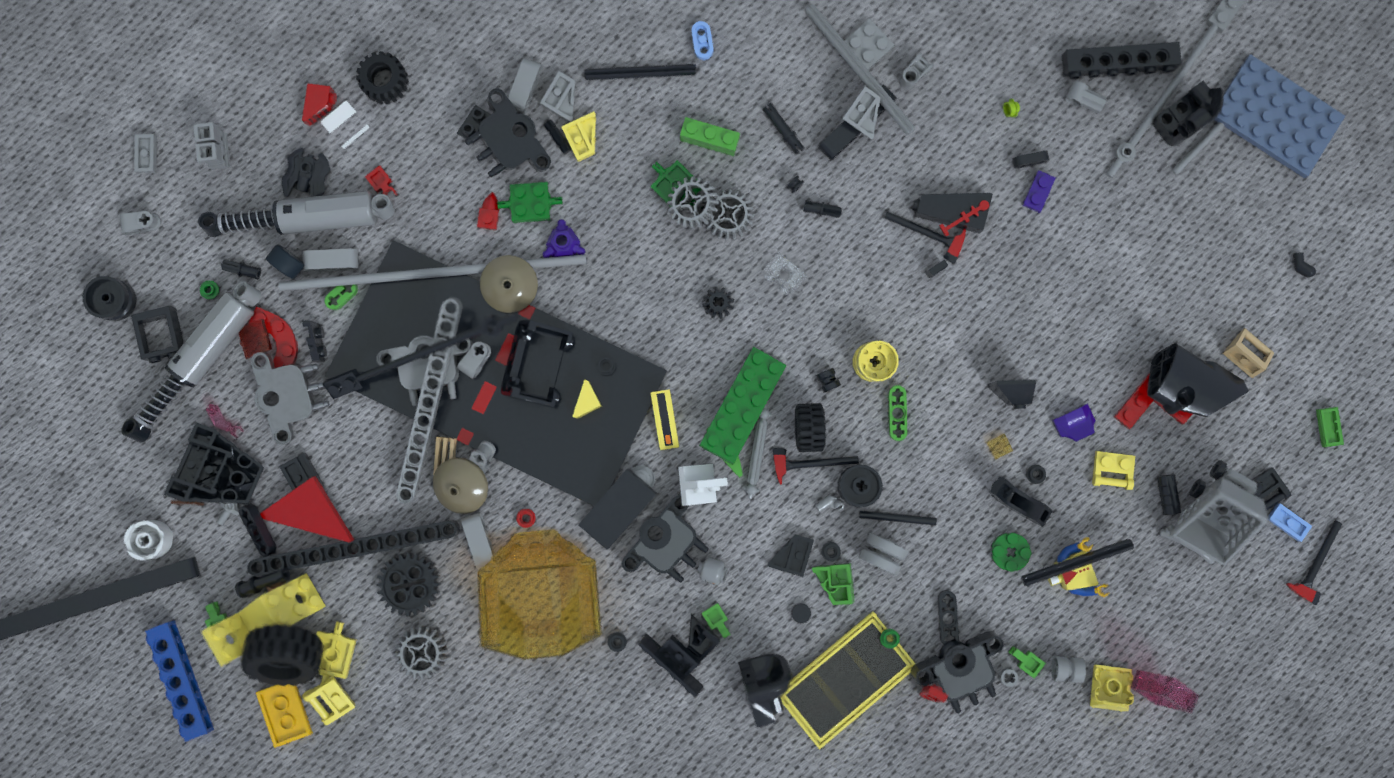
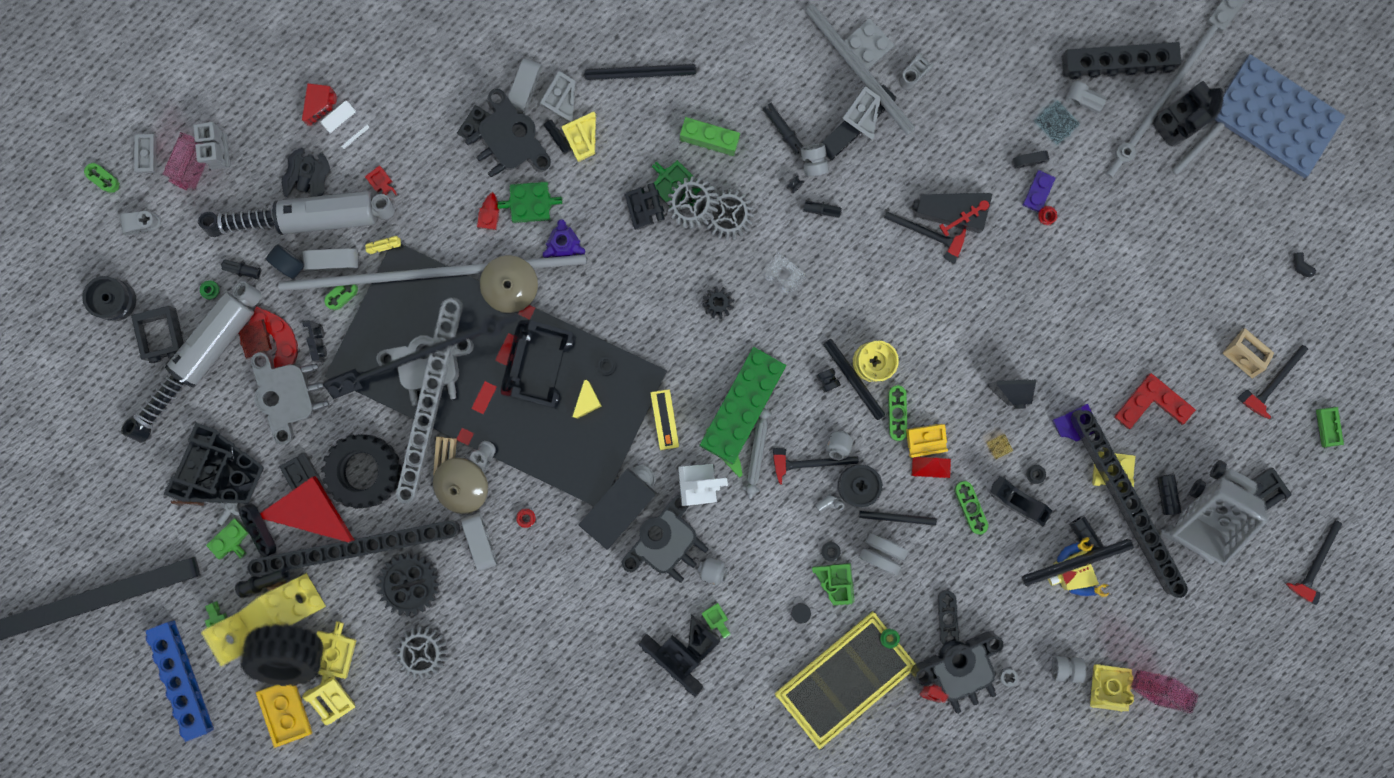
white brick [124,520,173,560] -> none
clear pink arm [206,404,244,438] -> none
black tyre [356,51,409,105] -> none
light grey piece [457,342,491,379] -> none
clear yellow windscreen [478,530,602,660] -> none
black plate [607,632,627,652] -> none
light blue plate [692,21,713,60] -> none
black piece [738,654,792,728] -> none
black wing [767,534,814,577] -> none
black tyre [795,403,826,452] -> none
black tile [926,259,948,278] -> none
green plate [991,533,1032,572] -> none
lime plate [1003,99,1020,117] -> none
bright green plate [1008,646,1046,679] -> none
black panel [1147,343,1249,417] -> none
light blue plate [1268,503,1312,542] -> none
none -> bright green beam [84,163,120,193]
none -> clear pink window [162,132,206,191]
none -> bright green plate [206,518,249,559]
none -> black tyre [321,434,401,509]
none -> light yellow axle [365,236,401,254]
none -> black plate [624,183,665,230]
none -> light grey wheel [800,143,829,176]
none -> black axle [823,339,885,420]
none -> light grey head [826,431,853,460]
none -> yellow plate [906,423,948,458]
none -> red slope [911,457,951,478]
none -> bright green beam [954,481,988,534]
none -> clear light blue piece [1034,100,1080,145]
none -> red plate [1038,206,1057,225]
none -> black axle [1069,515,1104,553]
none -> black beam [1071,410,1188,598]
none -> black piece [1238,345,1308,419]

